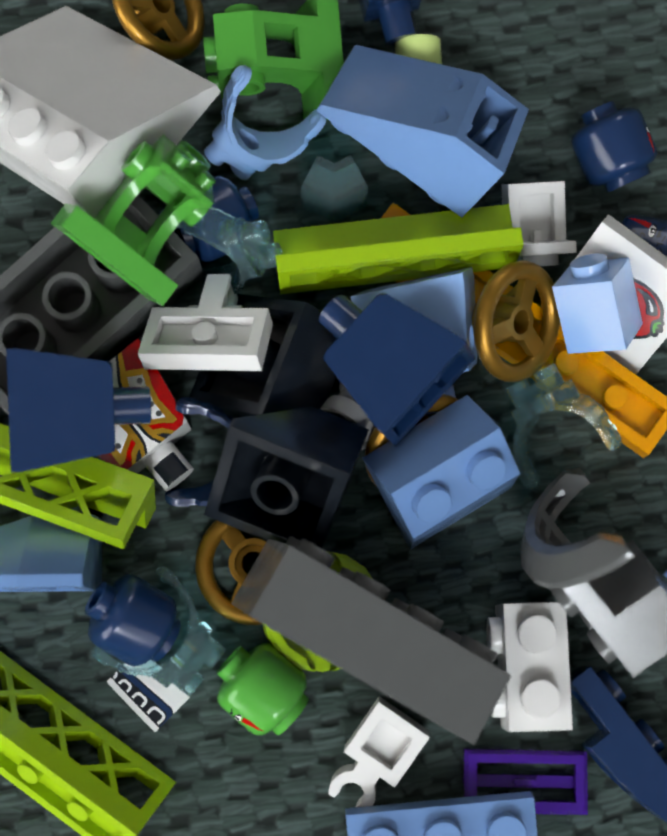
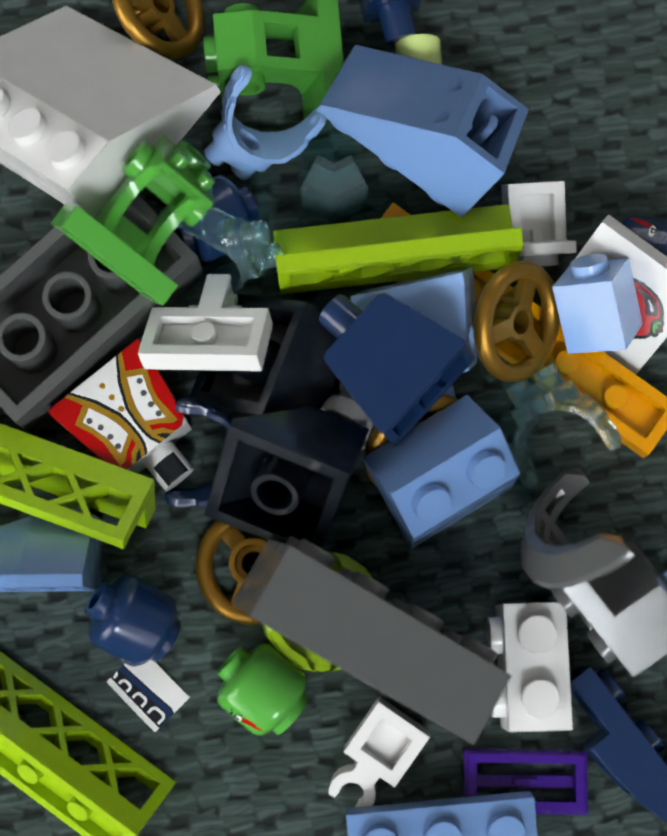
dark blue torso [6,348,151,472] -> none
clear light blue helmet [91,566,226,697] -> none
dark blue head [571,101,657,192] -> none

